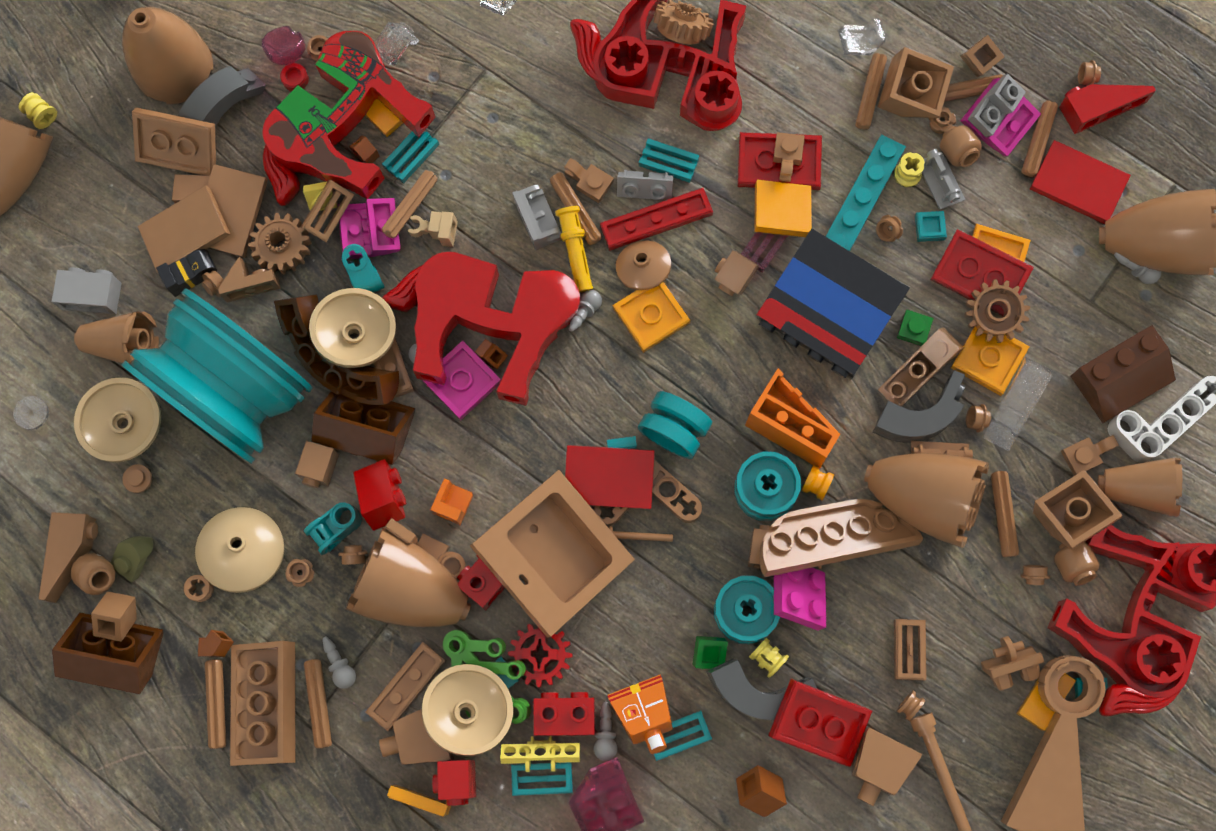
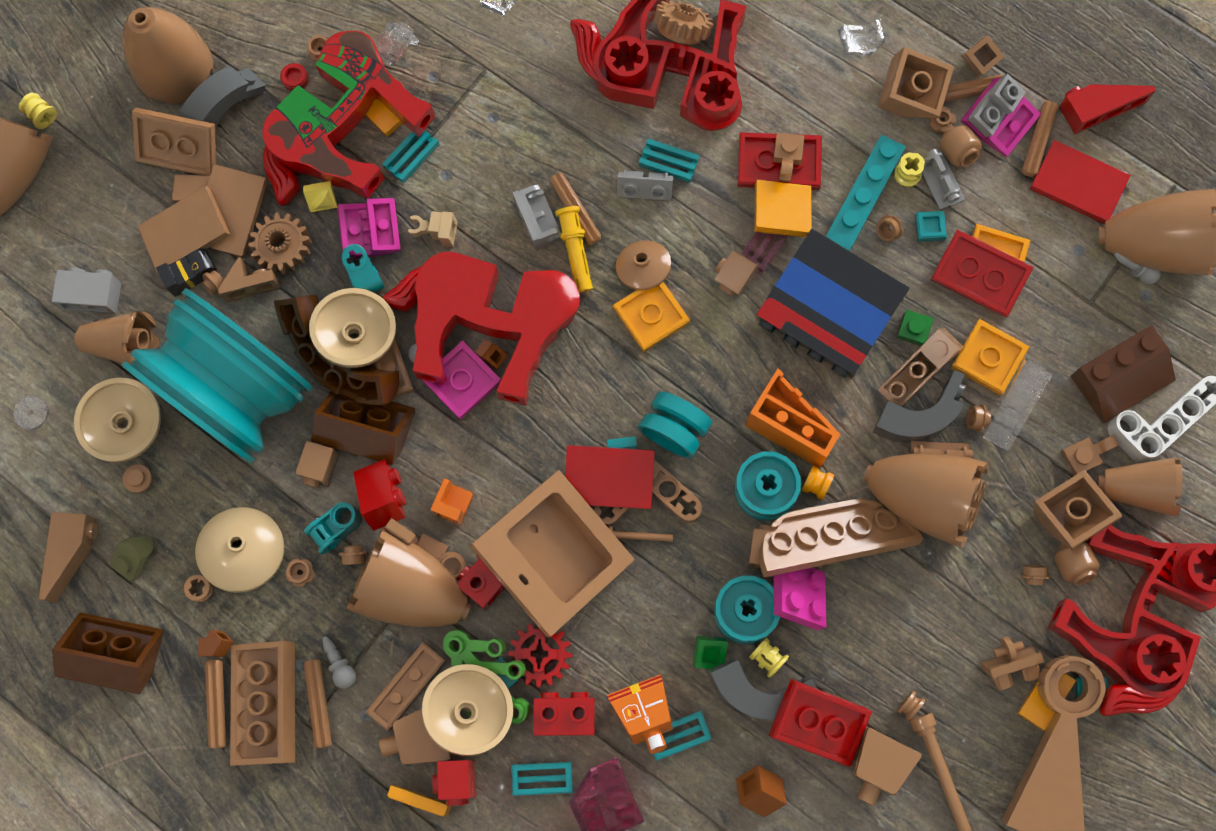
medium nougat head [71,553,115,595] -> none
medium nougat brick [91,591,137,642] -> none
clear pink hair [261,26,306,66] -> none
medium nougat tile [301,180,354,242] -> none
dark orange piece [349,136,380,163] -> none
medium nougat axle [382,170,438,239] -> none
light yellow piece [500,736,580,772] -> none
medium nougat plate [564,158,614,203] -> none
light grey bar [569,290,602,332] -> none
light grey bar [594,701,618,761] -> none
red tile [600,187,713,251] -> none
medium nougat axle [855,53,887,130] -> none
medium nougat tile [894,619,926,681] -> none
medium nougat gear [965,279,1030,343] -> none
medium nougat axle [991,471,1019,557] -> none
medium nougat plate [1078,60,1101,86] -> none

